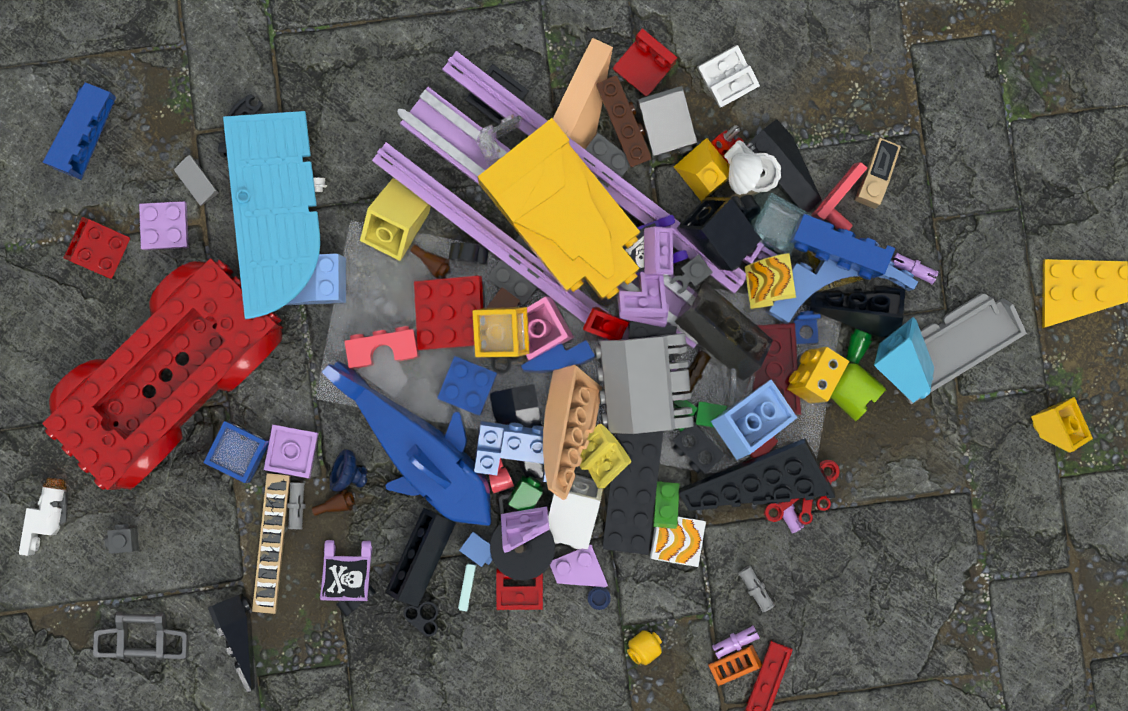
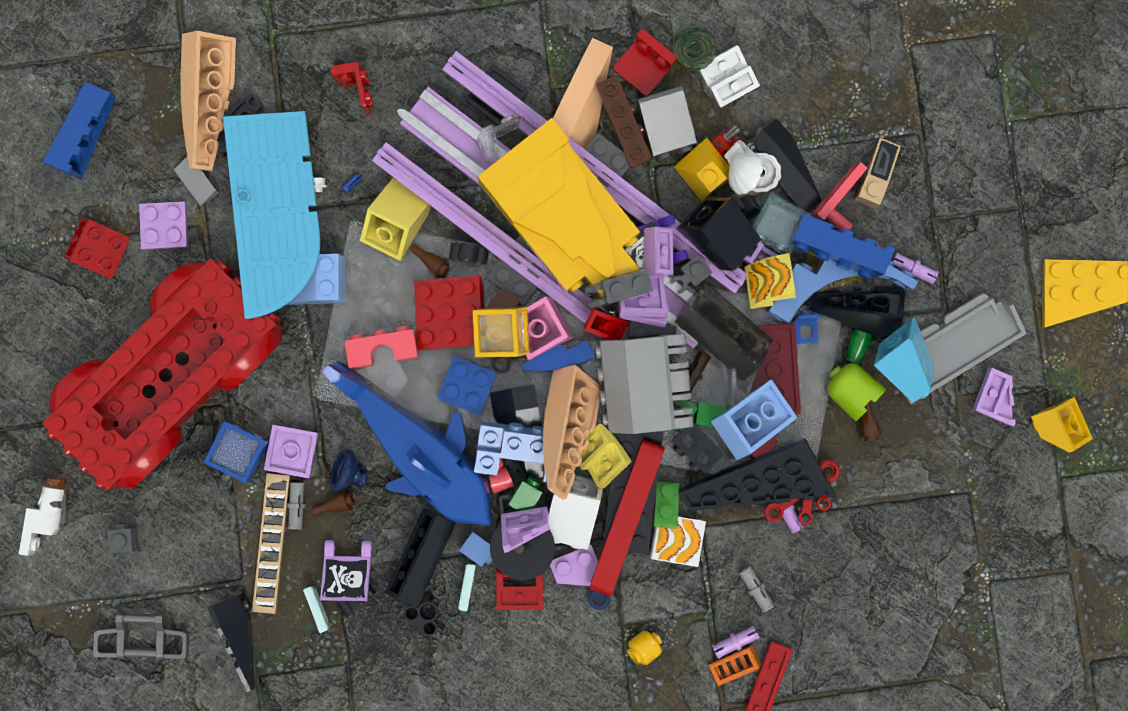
yellow piece [787,347,849,403] -> none
none -> light nougat wedge [180,31,236,171]
none -> light aqua tile [303,585,331,633]
none -> red bracket [330,61,374,116]
none -> blue piece [342,174,361,193]
none -> dark grey hinge [584,268,653,307]
none -> red beam [589,439,665,597]
none -> clear green tile [672,27,717,71]
none -> reddish brown cone [859,400,882,441]
none -> lavender wing [972,368,1015,427]

